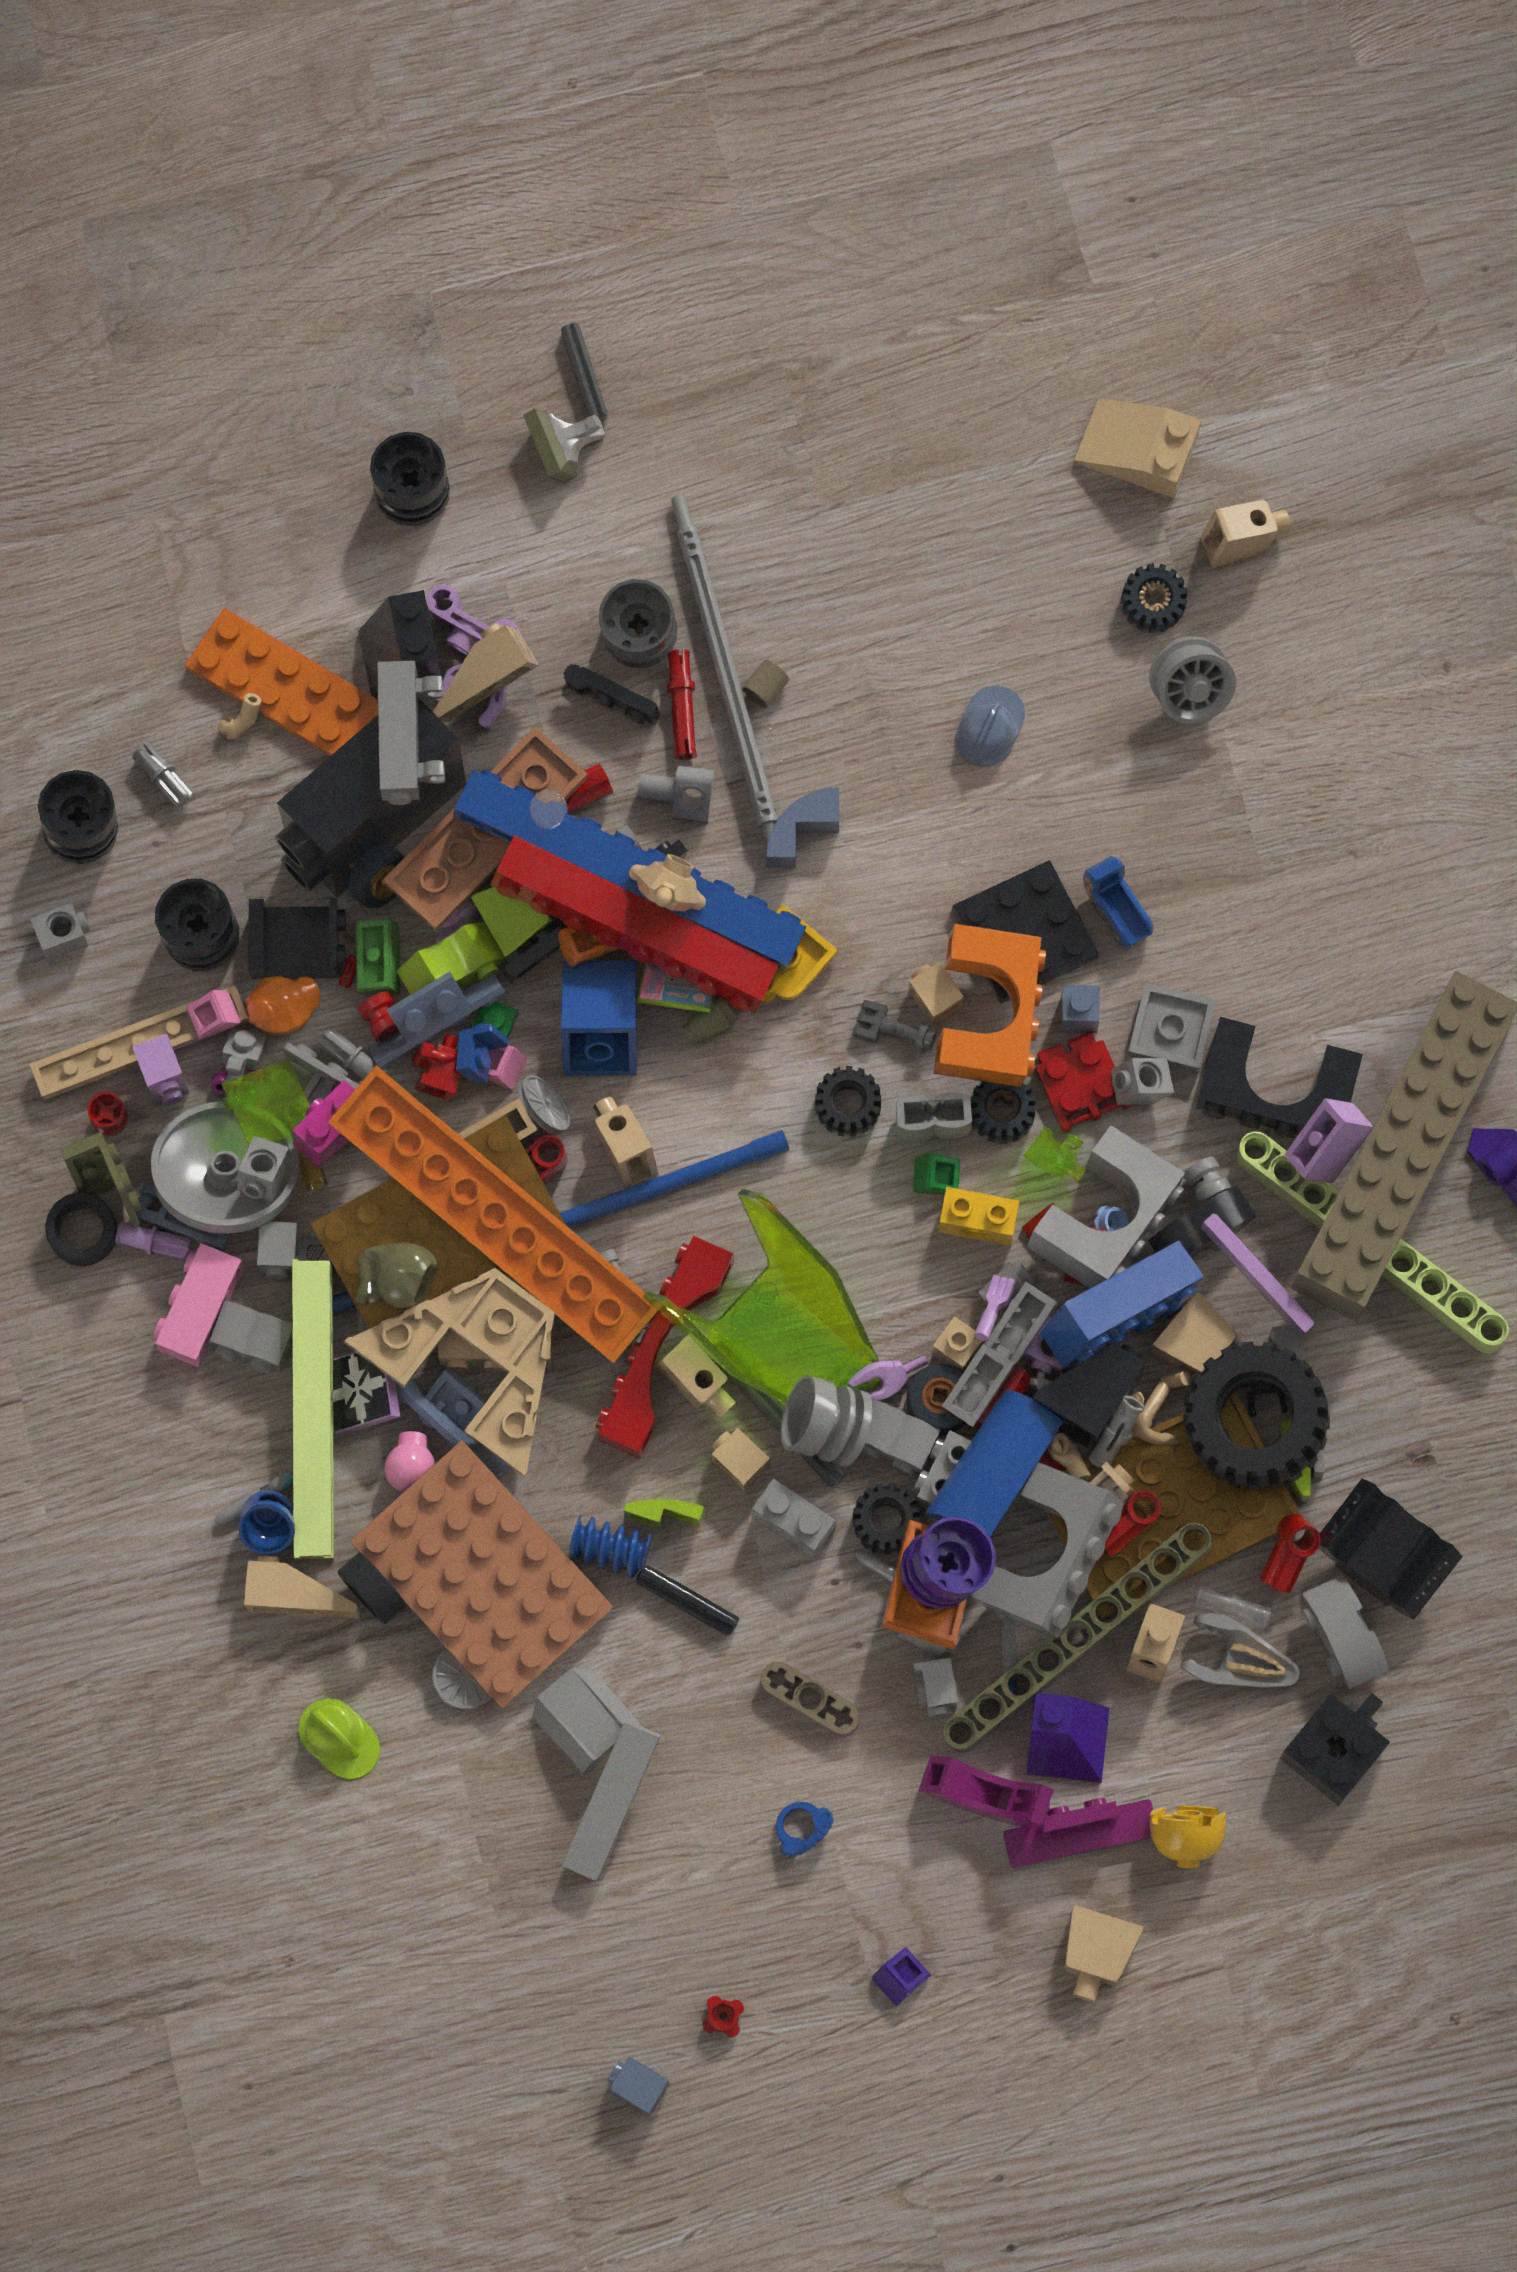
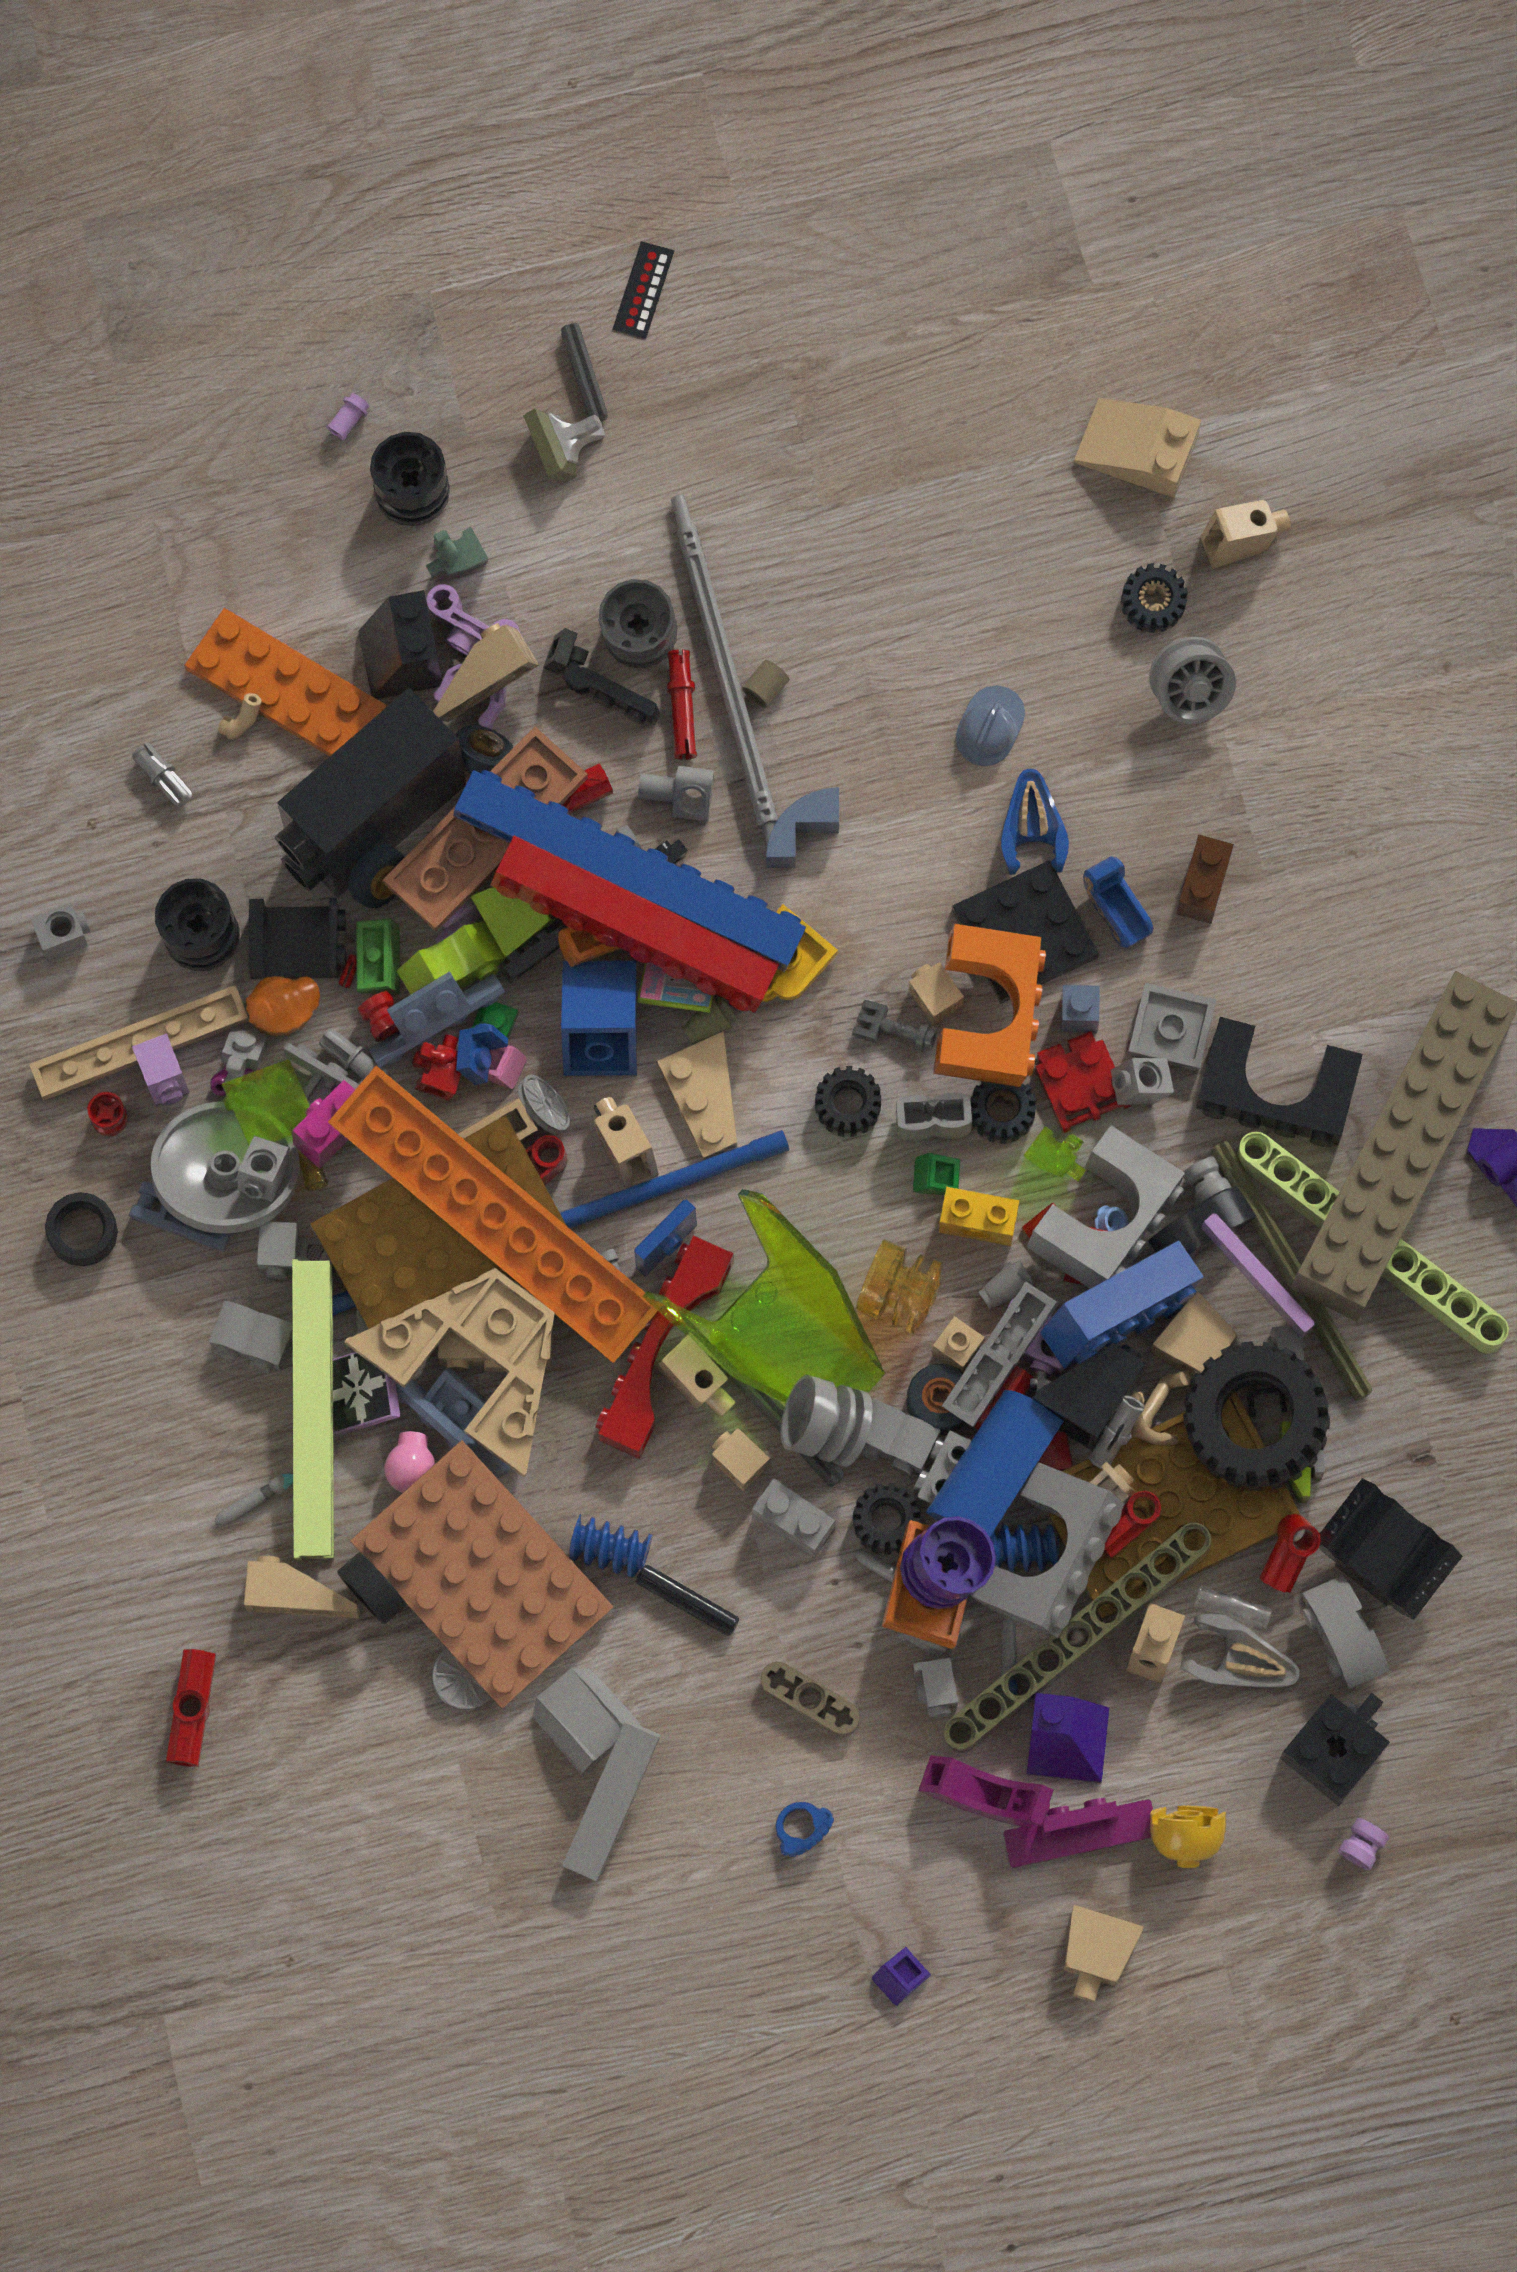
black wheel [38,770,119,864] -> none
olive bracket [60,1132,143,1227] -> none
lavender axle [115,1221,191,1259] -> none
bright pink brick [153,1243,244,1368] -> none
bright pink slope [186,990,241,1040] -> none
blue helmet [239,1490,295,1555] -> none
lime piece [298,1698,381,1779] -> none
olive piece [355,1242,439,1309] -> none
light grey brick [378,661,445,805] -> none
clear tile [529,789,567,828] -> none
sand blue brick [607,2056,669,2117] -> none
lime slope [624,1499,705,1529] -> none
tan rock [629,854,706,911] -> none
red plate [703,1996,744,2037] -> none
lavender hand [847,1356,928,1401] -> none
lavender piece [974,1275,1016,1342] -> none
tan arm [1047,1433,1091,1482] -> none
lavender brick [1284,1098,1373,1183] -> none
none -> red piece [166,1649,217,1767]
none -> lavender pin [326,393,369,441]
none -> sand green piece [426,527,488,578]
none -> black wheel [455,725,514,774]
none -> pearl dark grey tile [543,628,589,673]
none -> black sticker [612,241,675,339]
none -> blue plate [634,1199,697,1277]
none -> tan wing [657,1031,737,1160]
none -> clear yellow wheel [855,1239,943,1335]
none -> blue piece [990,1524,1059,1572]
none -> blue animal [1001,769,1069,875]
none -> reddish brown brick [1177,835,1234,924]
none -> olive axle [1211,1141,1372,1401]
none -> lavender wheel [1338,1818,1390,1871]

